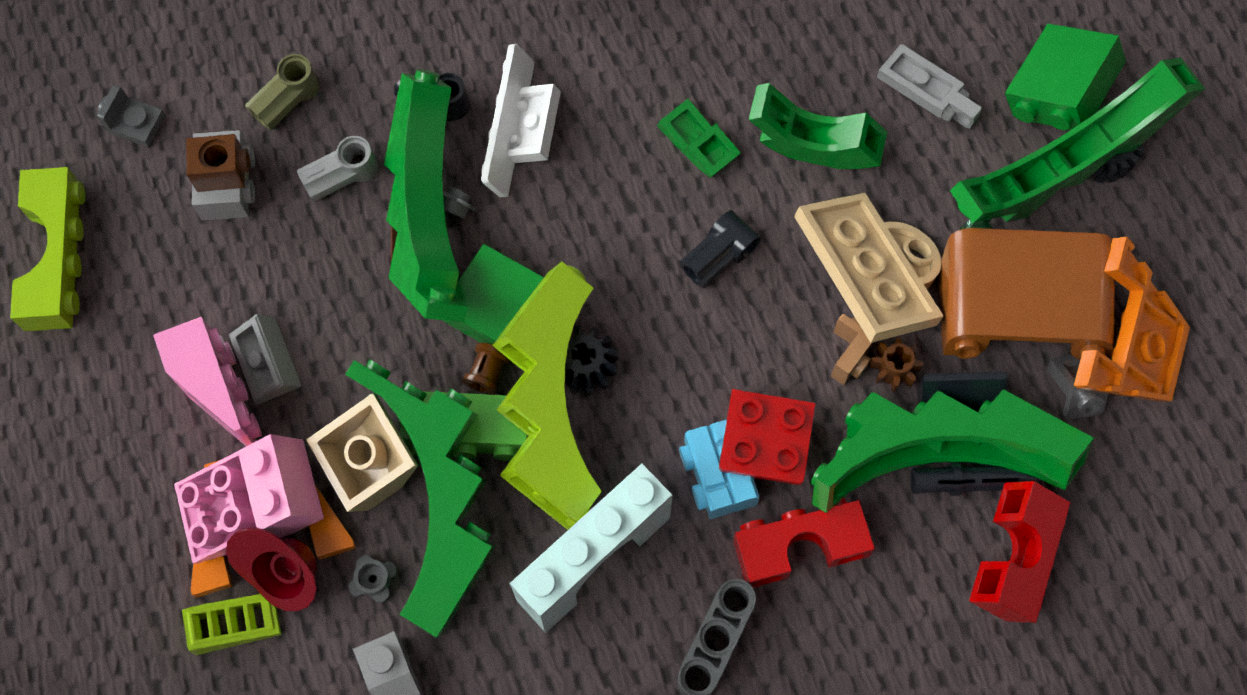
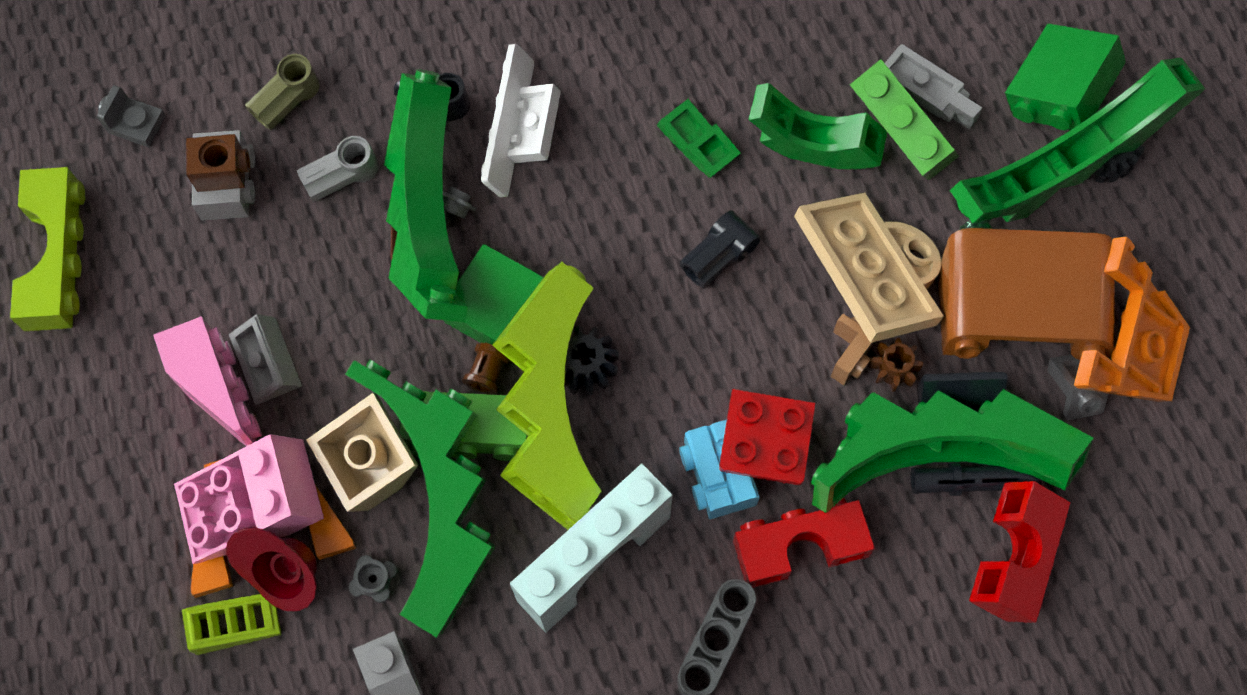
none -> bright green brick [850,59,959,180]

